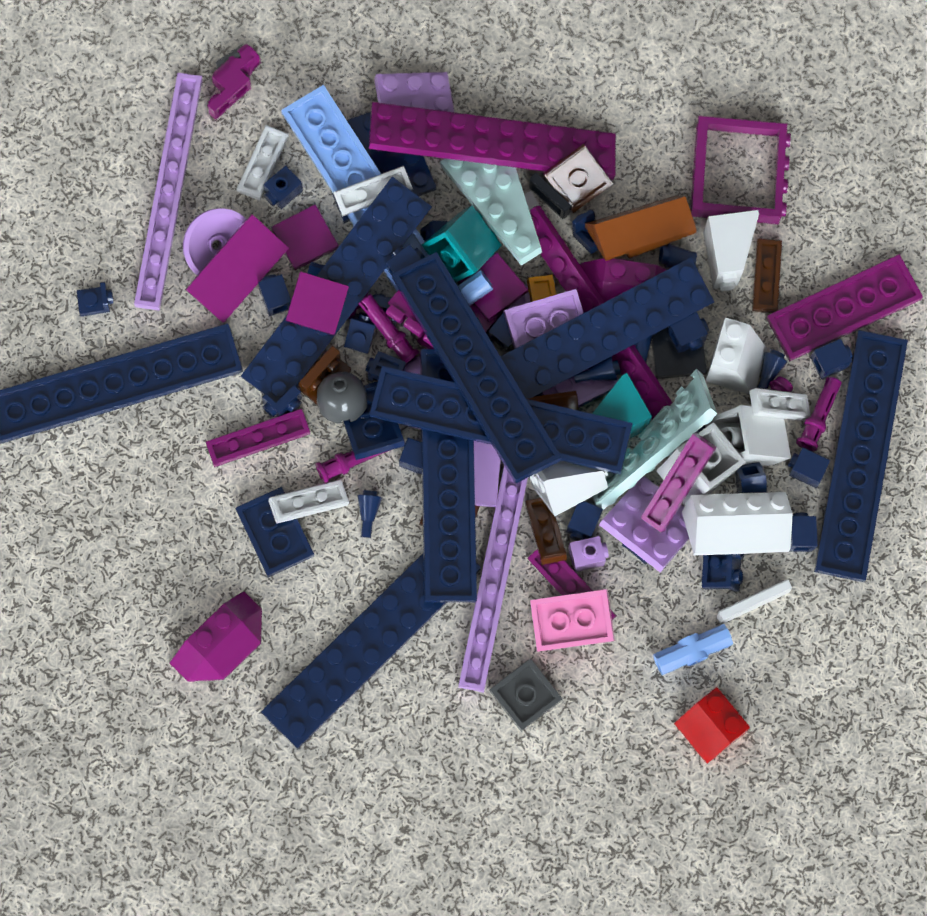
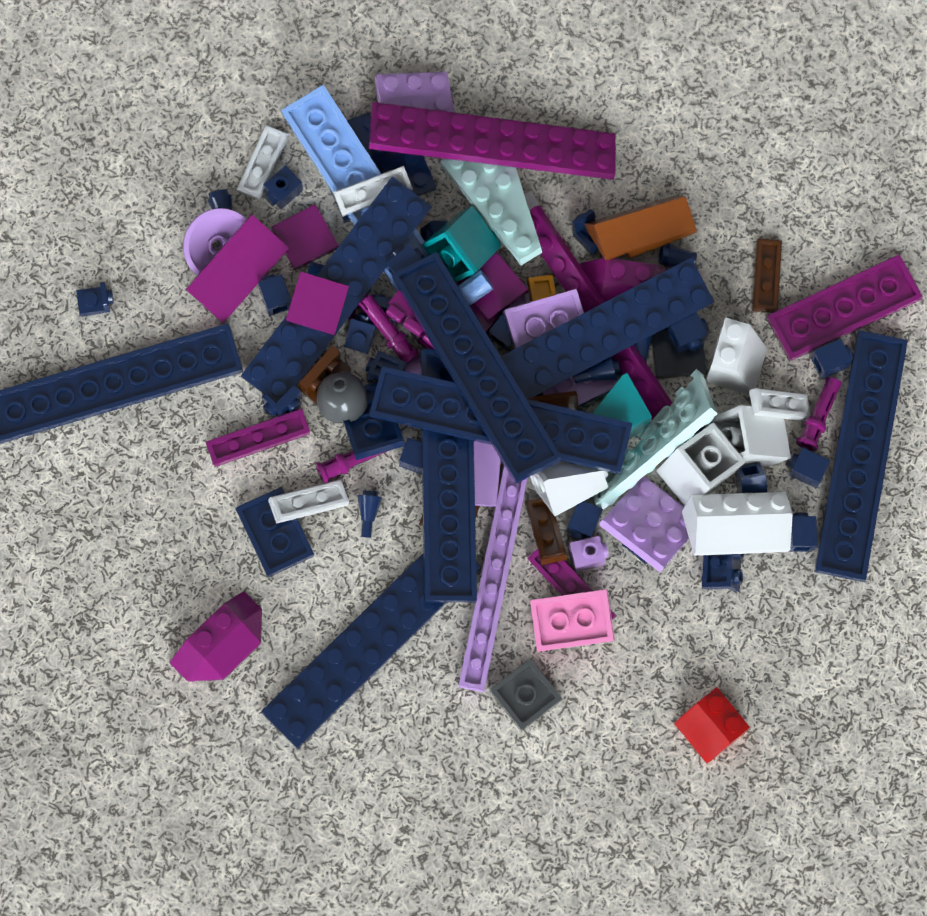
lavender plate [134,73,203,311] -> none
magenta plate [207,43,261,120] -> none
black tile [529,172,572,219] -> none
tile [544,144,613,213] -> none
magenta plate [641,432,717,533] -> none
light blue piece [653,624,733,675] -> none
magenta window [690,116,791,225] -> none
white slope [703,210,759,291] -> none
white tile [717,580,792,625] -> none
dark blue cone [757,349,788,389] -> none
magenta plate [769,376,793,392] -> none
none -> dark blue cone [208,189,232,210]

